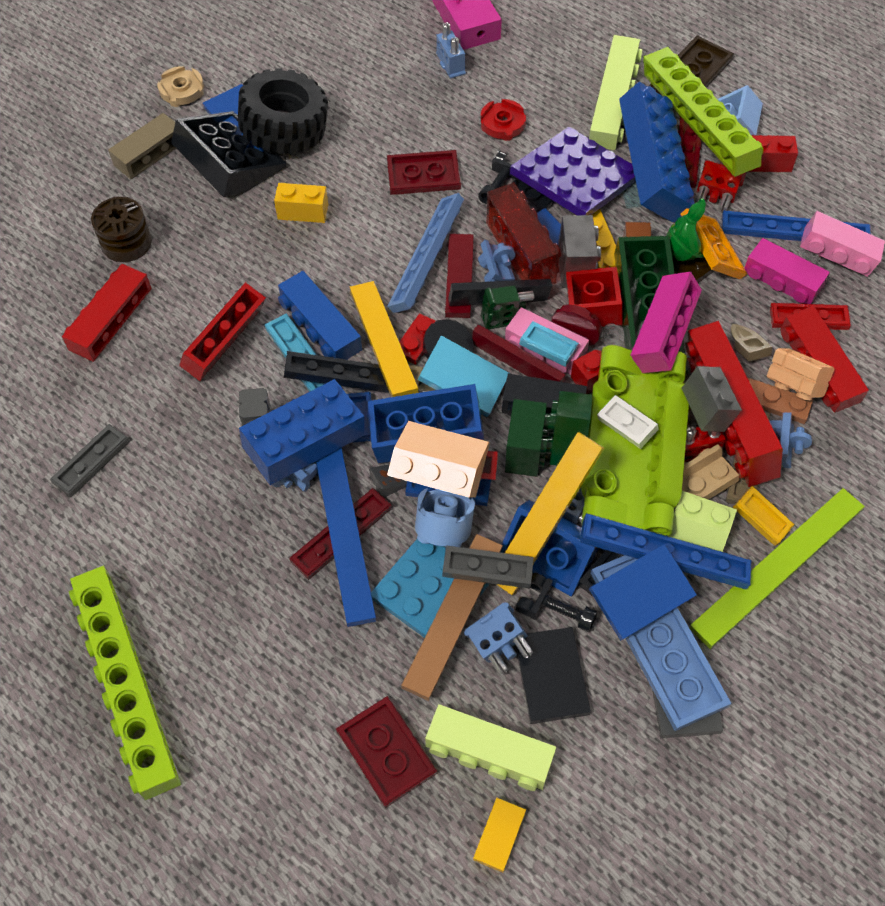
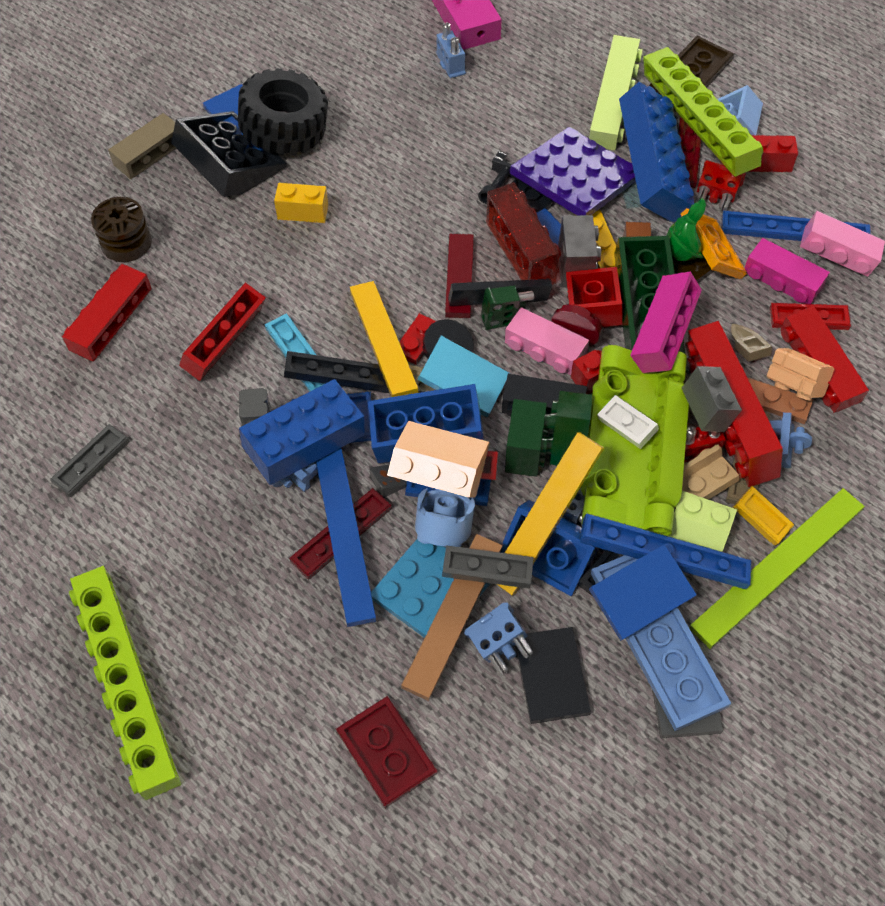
tan plate [157,66,204,107] -> none
blue brick [278,271,362,360] -> none
dark red tile [387,150,461,195] -> none
medium blue plate [387,193,464,313] -> none
yellowish green brick [425,704,556,791] -> none
dark red tile [473,325,565,382] -> none
yellow tile [473,797,526,873] -> none
medium blue hips [478,240,515,282] -> none
red plate [481,99,526,141] -> none
black bar [515,573,598,633] -> none
medium azure tile [519,321,579,367] -> none
clear plate [600,323,624,346] -> none

